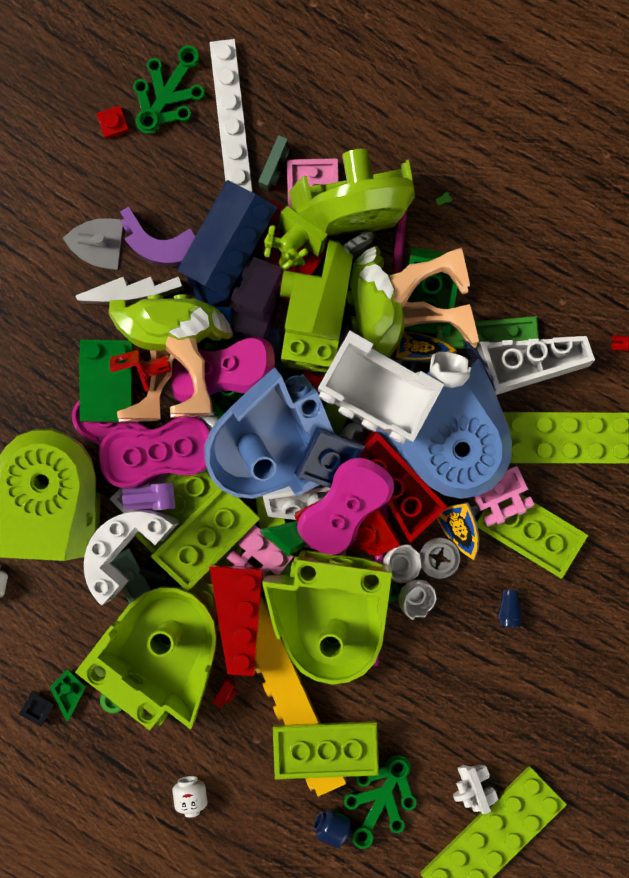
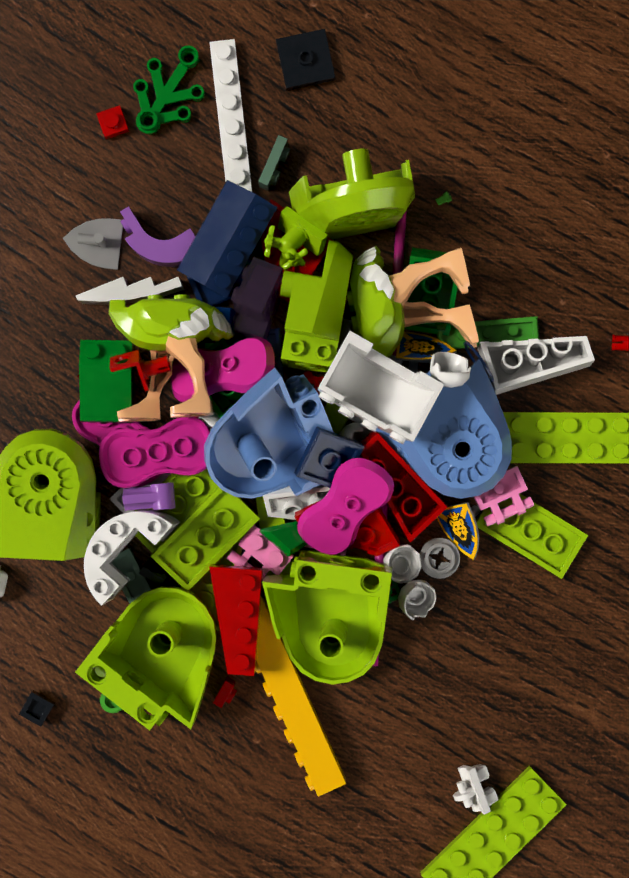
green piece [50,668,86,721] -> none
white head [172,776,208,817] -> none
lime tile [273,721,379,779] -> none
bright pink plate [287,159,338,209] -> none
dark blue head [313,809,353,848] -> none
light grey gear [344,231,375,258] -> none
green plant [344,755,417,849] -> none
dark blue cone [497,590,523,627] -> none
none -> black plate [276,29,335,91]

